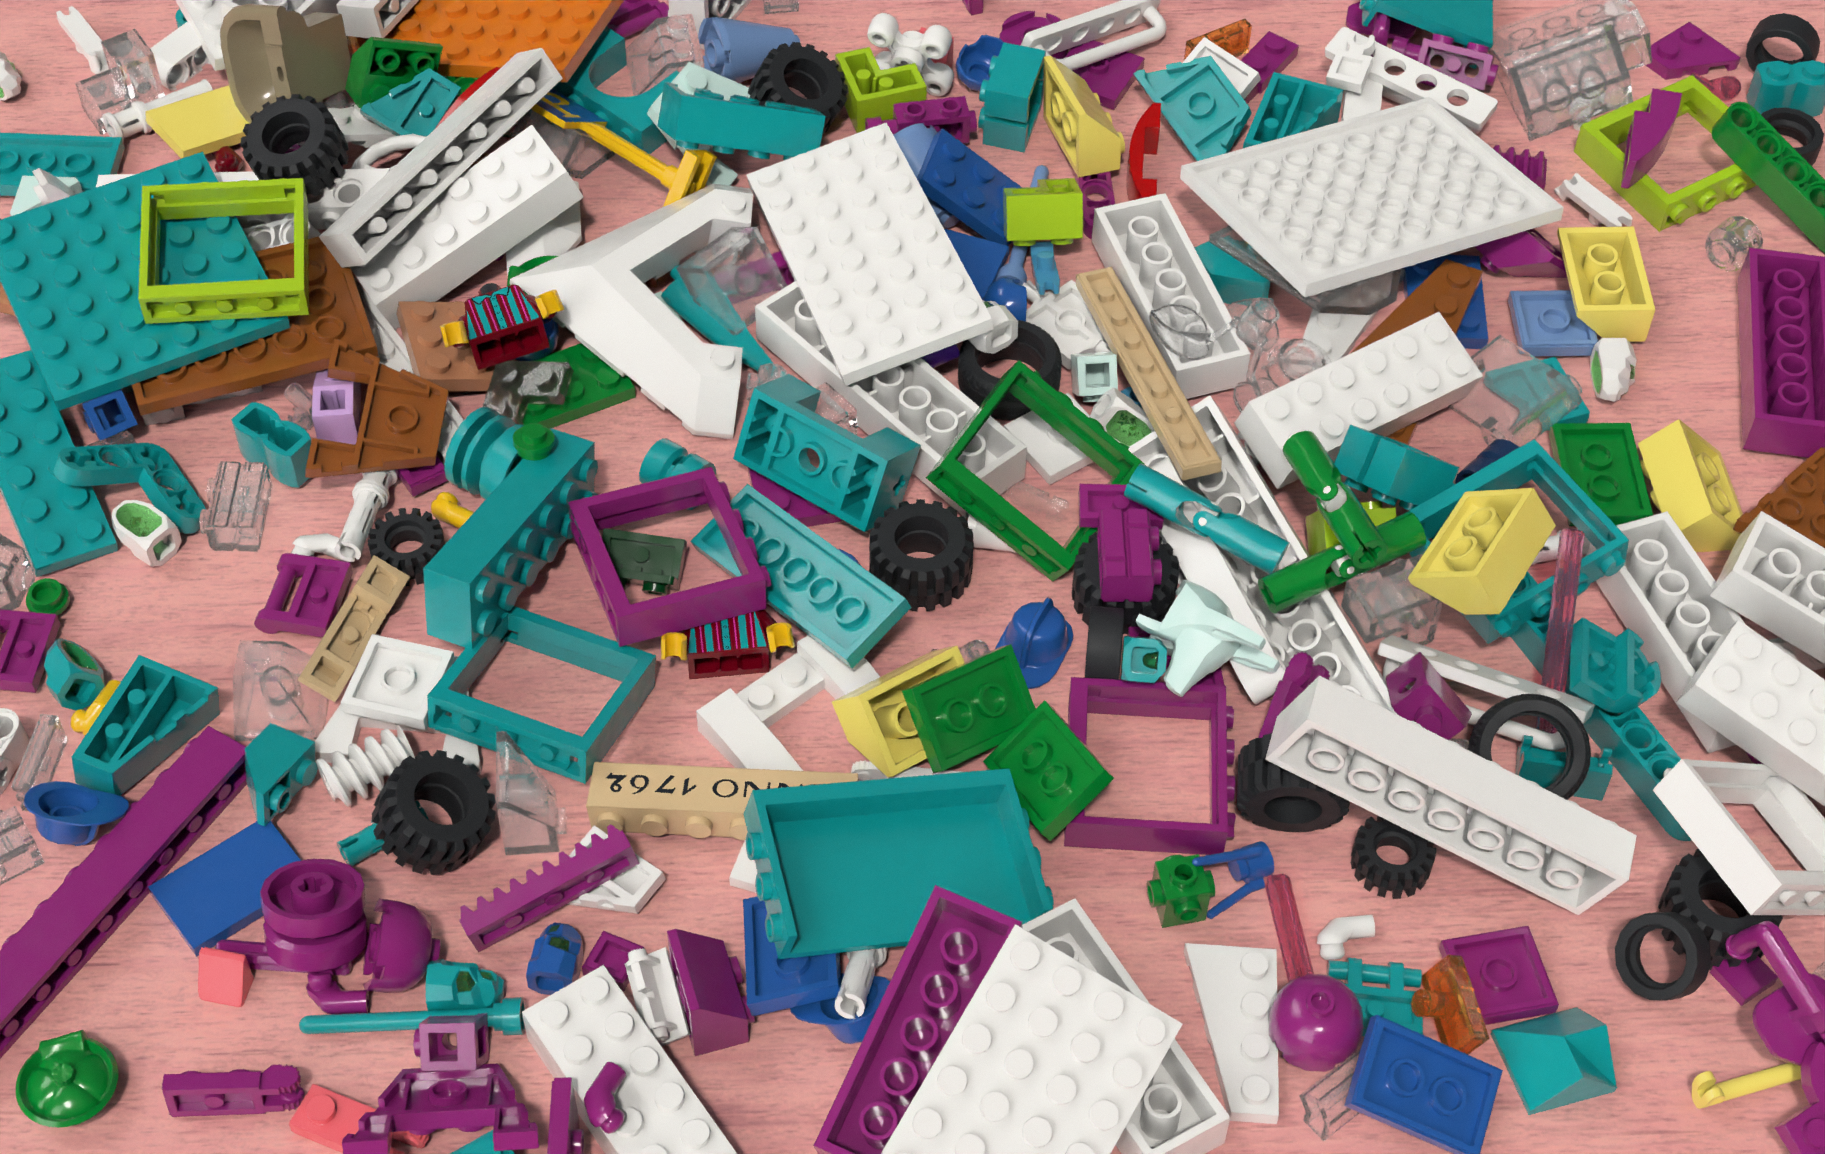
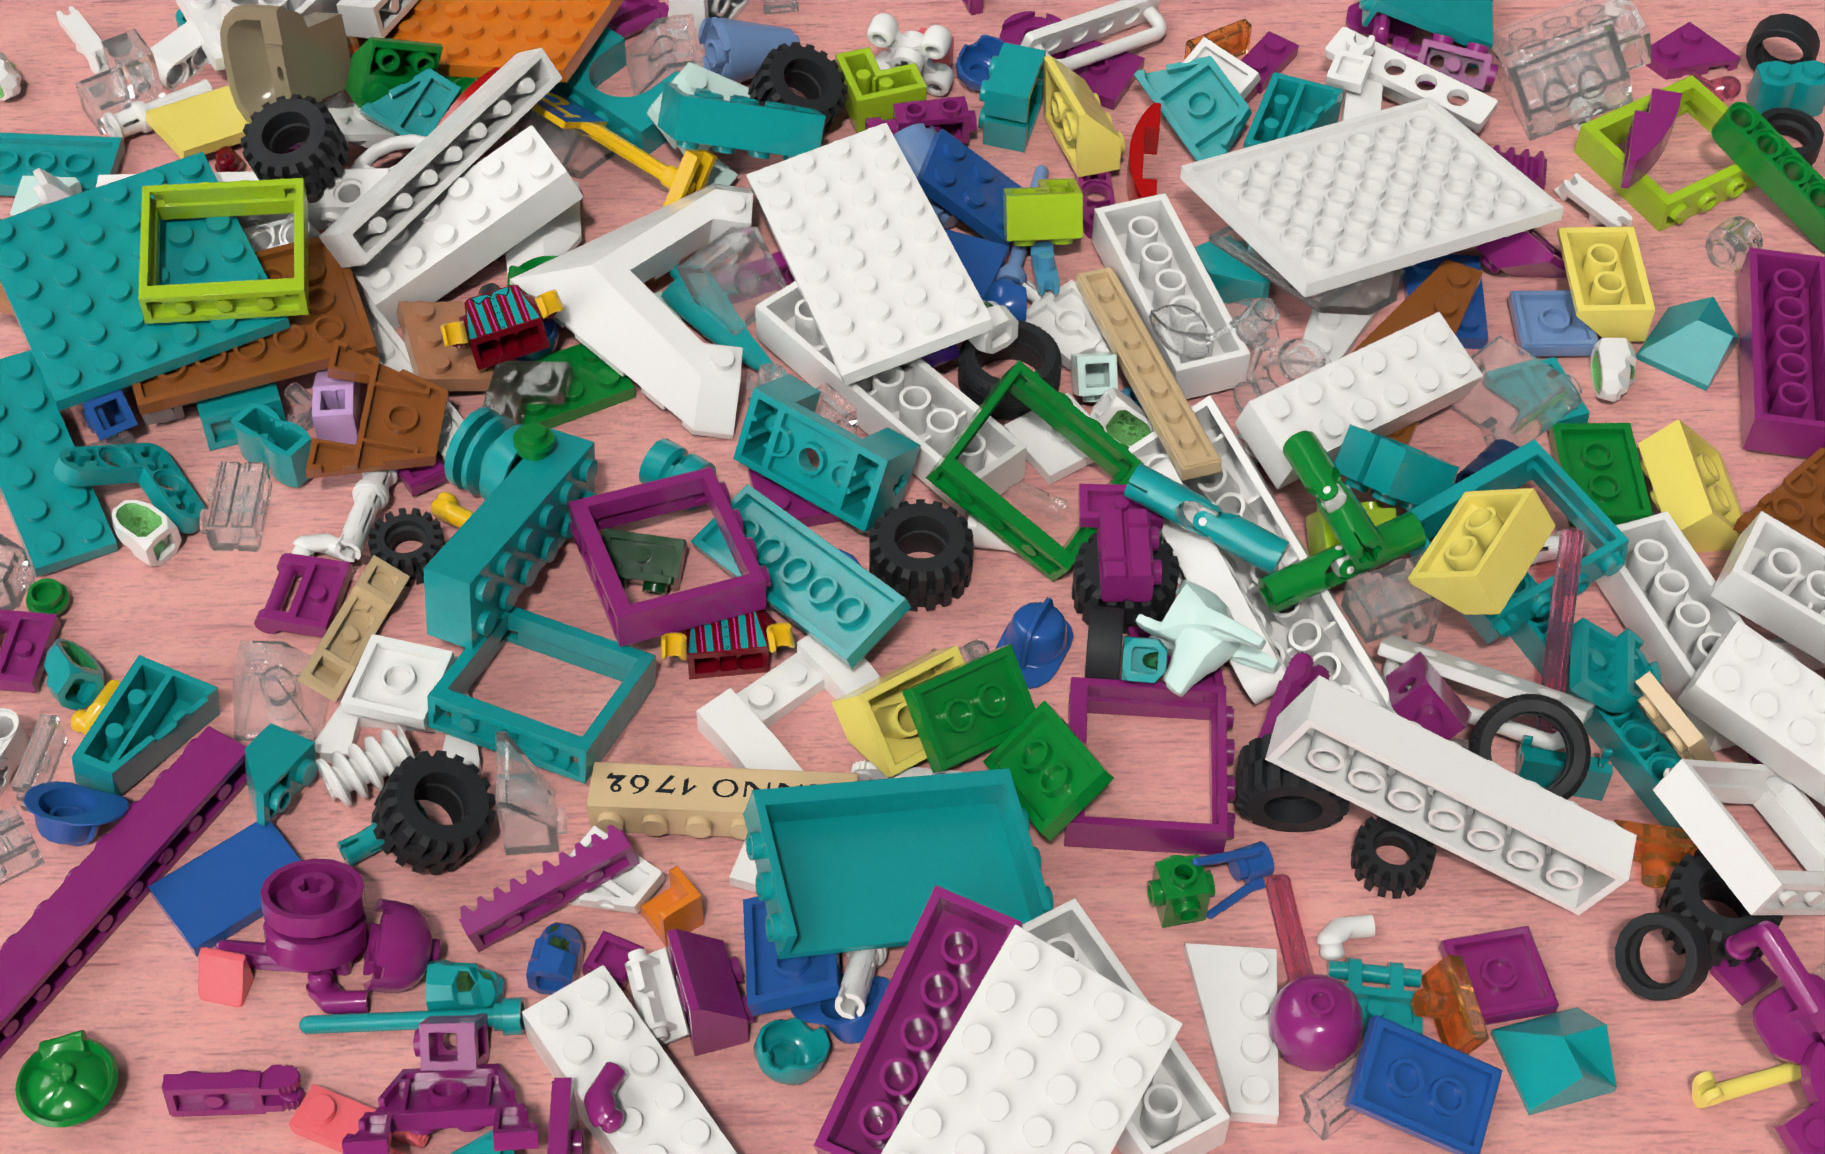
none -> teal hinge [196,382,286,451]
none -> orange panel [640,866,704,947]
none -> teal hair [753,1017,831,1086]
none -> clear orange tile [1614,819,1699,888]
none -> tan plate [1635,671,1717,761]
none -> slope [1636,297,1739,391]

